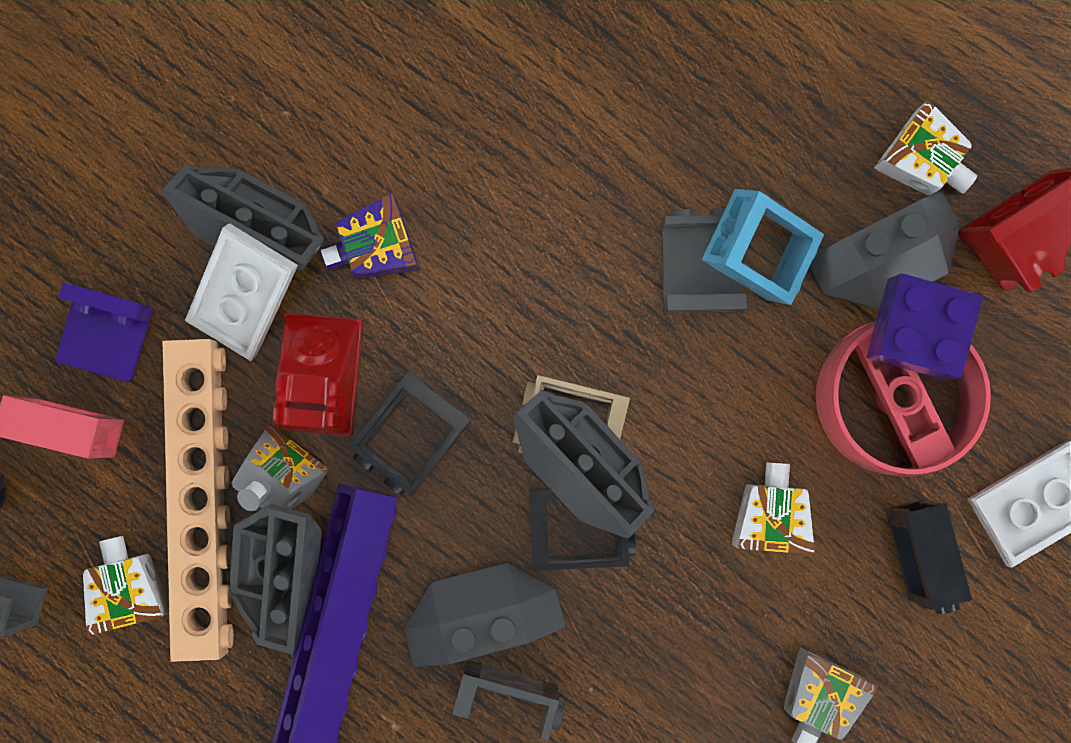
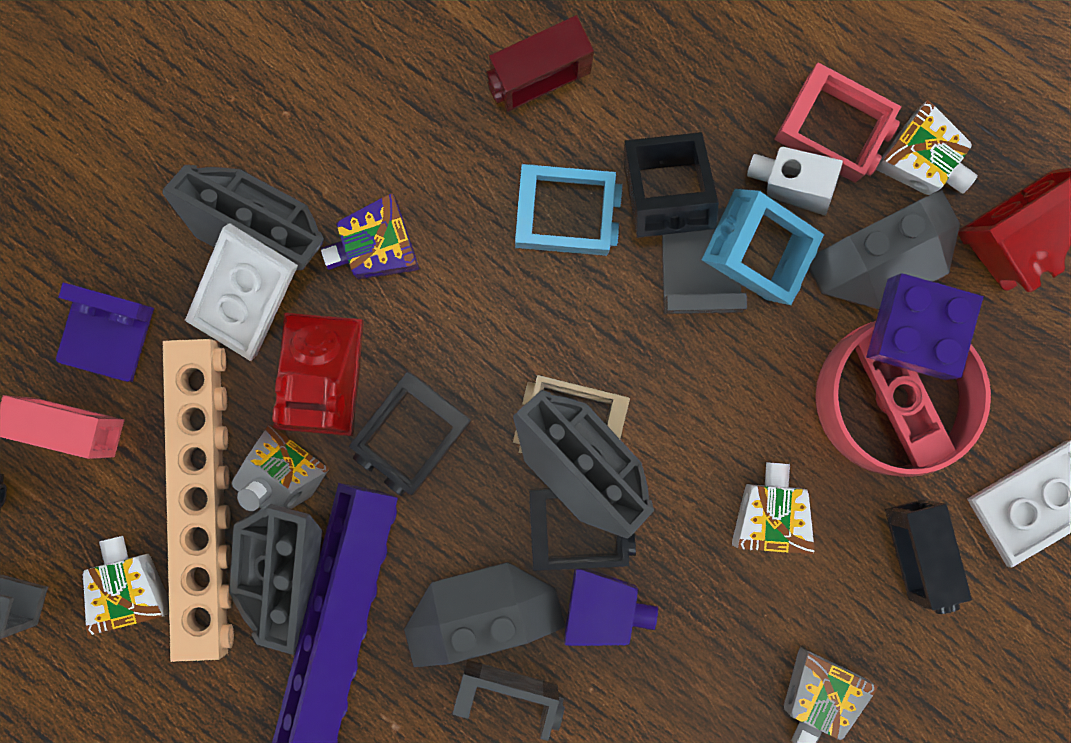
none -> dark red window [486,15,594,112]
none -> medium azure window [515,164,622,256]
none -> dark purple torso [564,568,658,646]
none -> black window [624,132,719,238]
none -> white torso [747,147,843,216]
none -> coral window [774,62,901,183]

